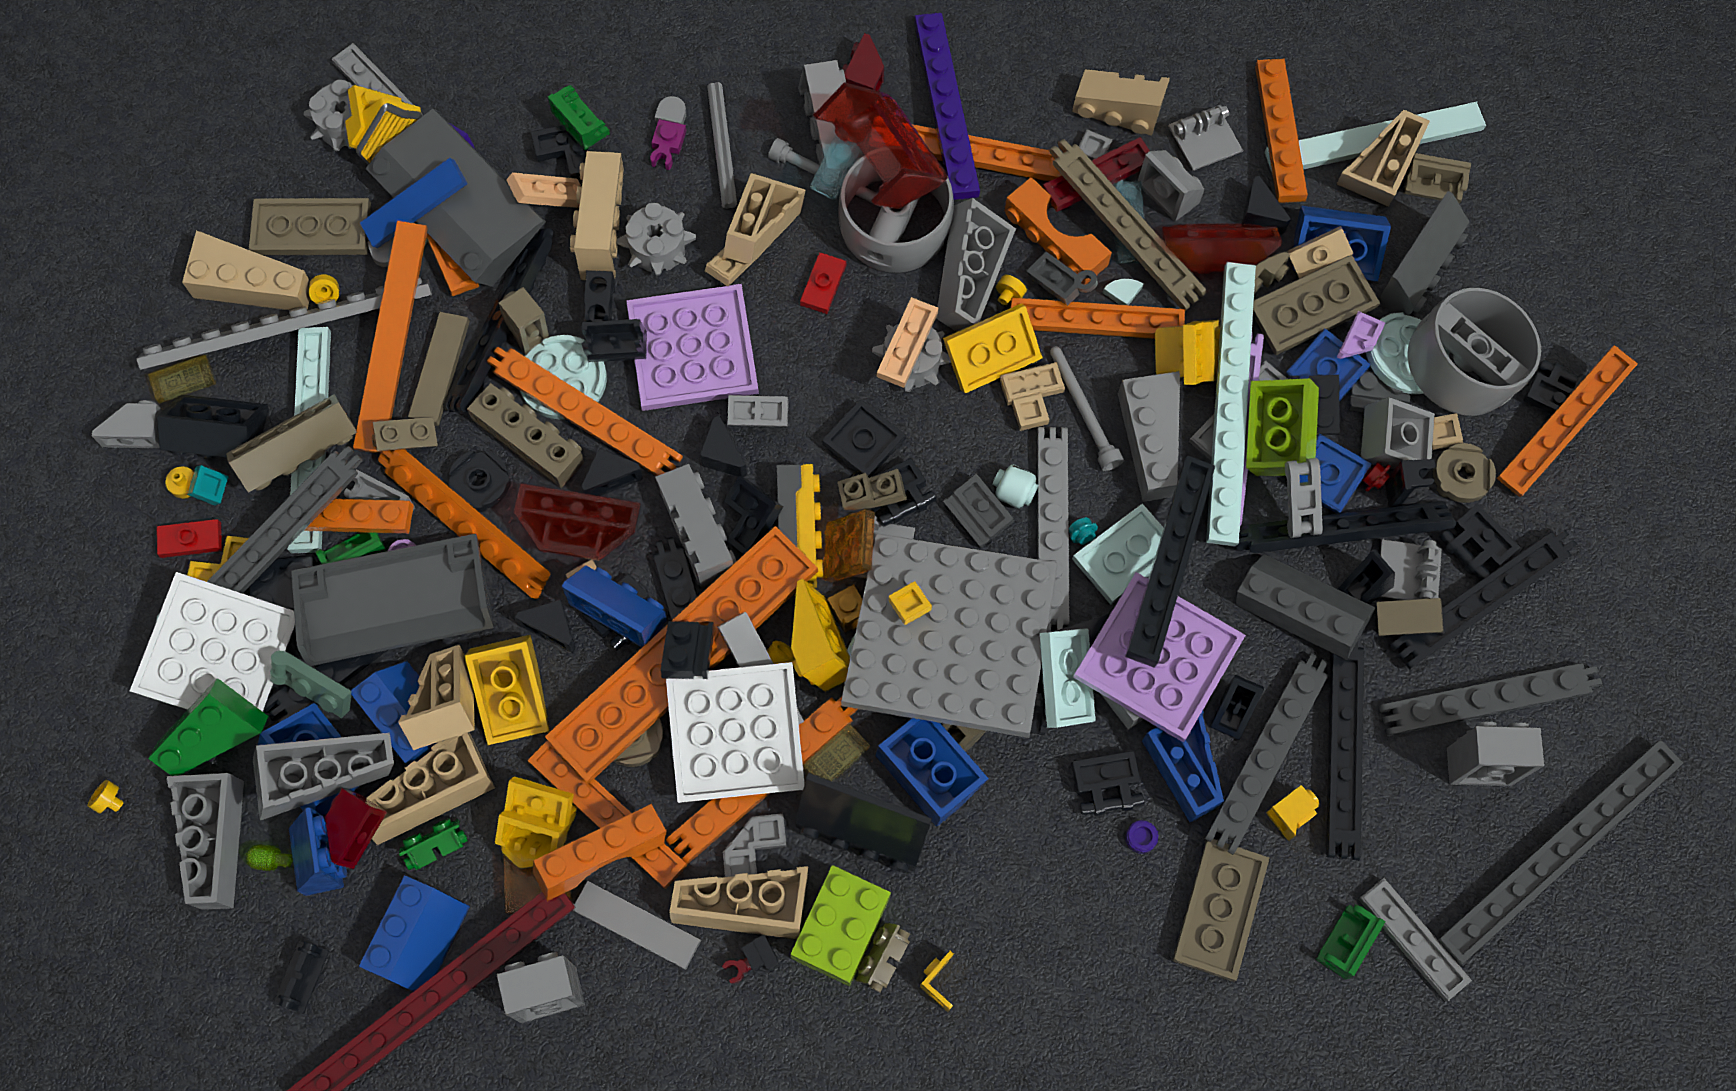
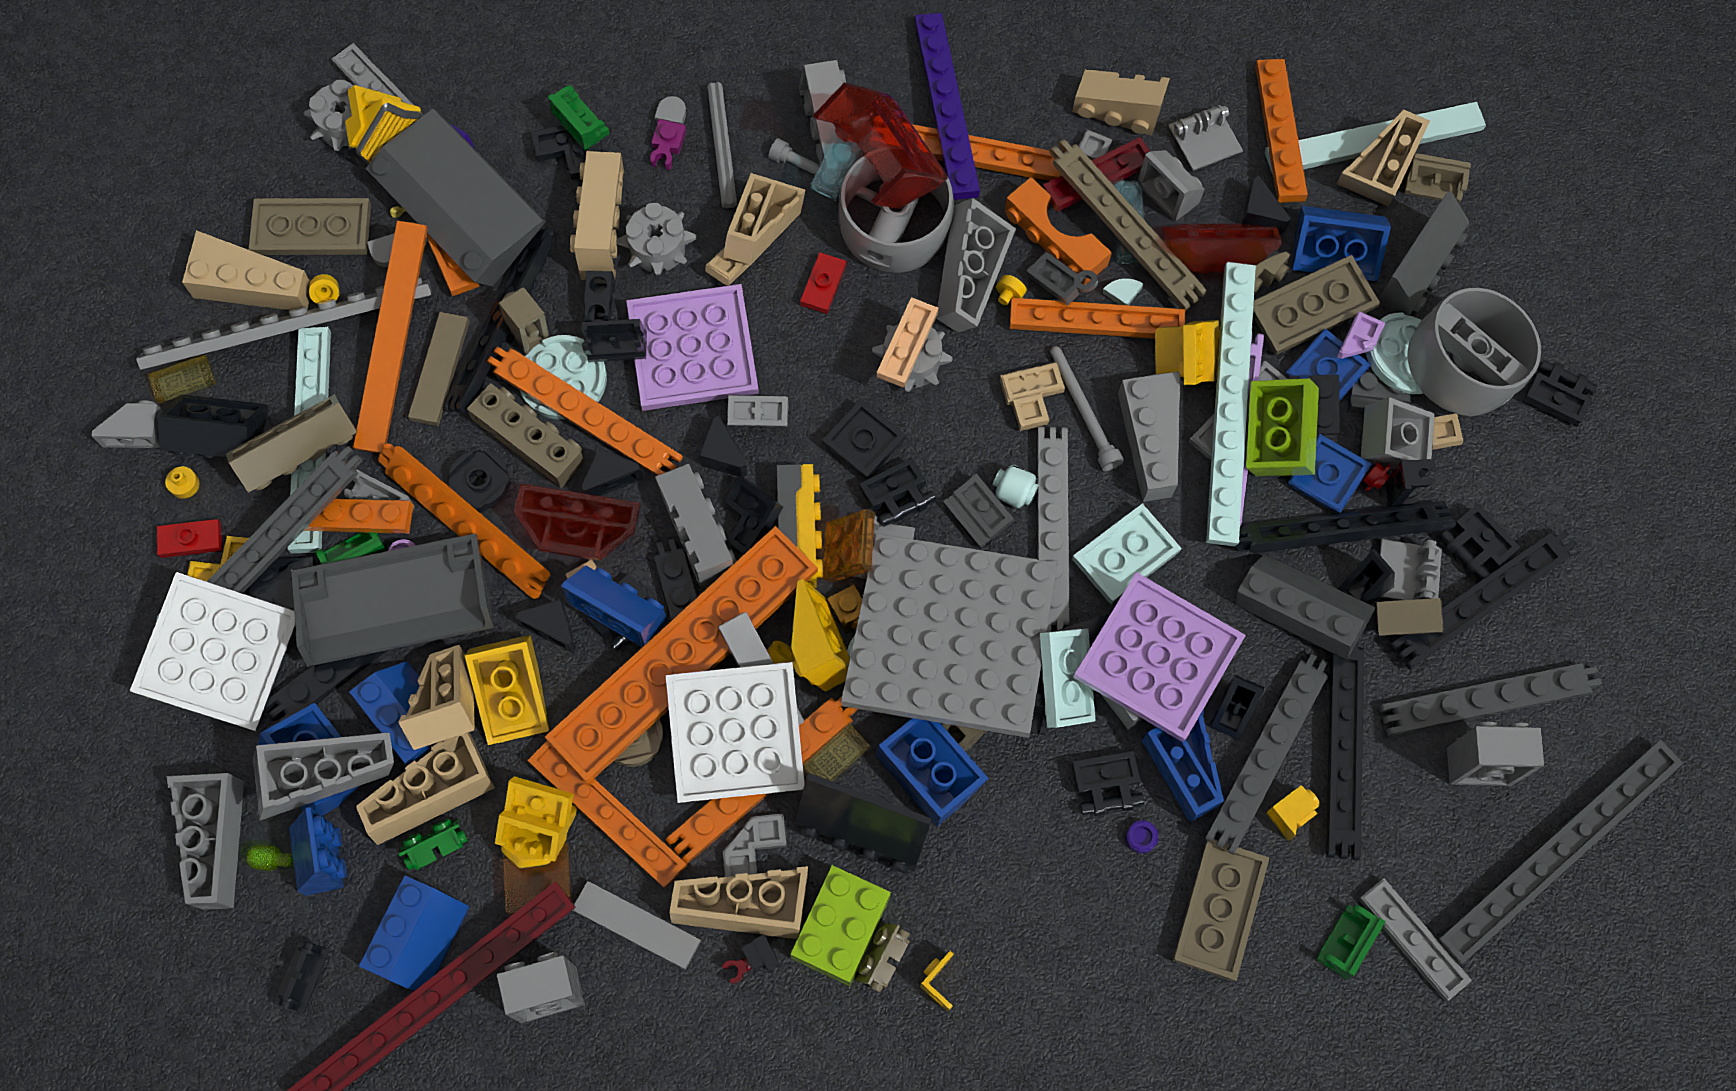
yellow tile [87,780,124,813] -> none
green wedge [148,678,269,776] -> none
teal plate [187,465,228,506] -> none
sand green plate [270,651,352,718] -> none
dark red slope [325,788,387,869] -> none
blue tile [360,158,468,248] -> none
dark tan hinge [372,417,438,451] -> none
light nougat plate [506,172,581,208] -> none
orange arch [533,804,666,901] -> none
black plate [660,621,714,679] -> none
dark tan slope [838,469,907,510] -> none
dark red slope [842,33,884,104] -> none
yellow plate [888,581,932,625] -> none
yellow plate [943,304,1042,393] -> none
teal plate [1069,517,1098,545] -> none
black plate [1125,456,1215,668] -> none
light grey plate [1285,458,1323,538] -> none
tan plate [1287,226,1354,279] -> none
dark tan plate [1433,443,1496,503] -> none
orange plate [1496,345,1638,497] -> none

